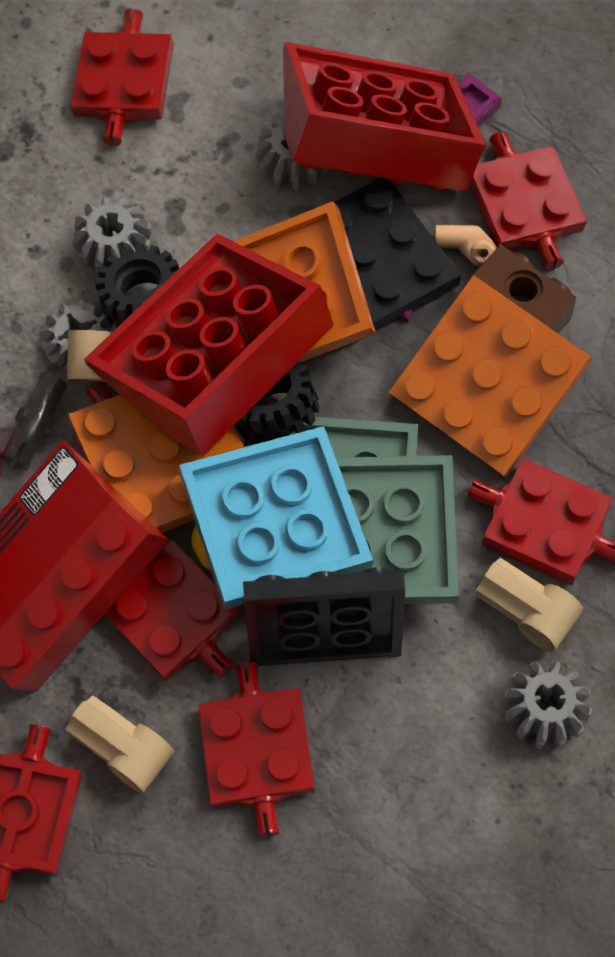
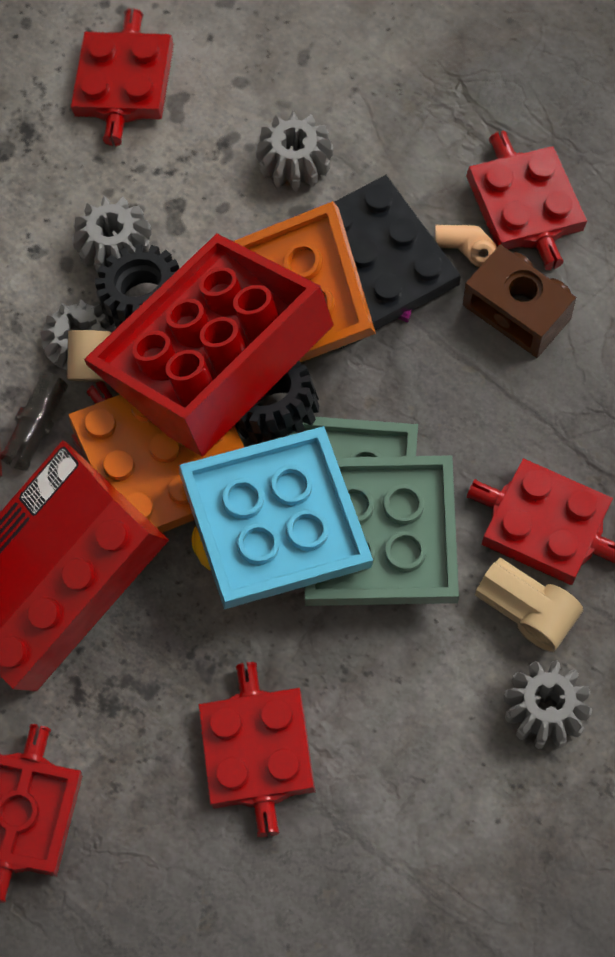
tan piece [65,695,175,794] -> none
red plate [104,540,241,682] -> none
black plate [243,567,405,666] -> none
red slope [283,42,486,192] -> none
orange plate [389,275,593,478] -> none
magenta tile [459,72,502,128] -> none

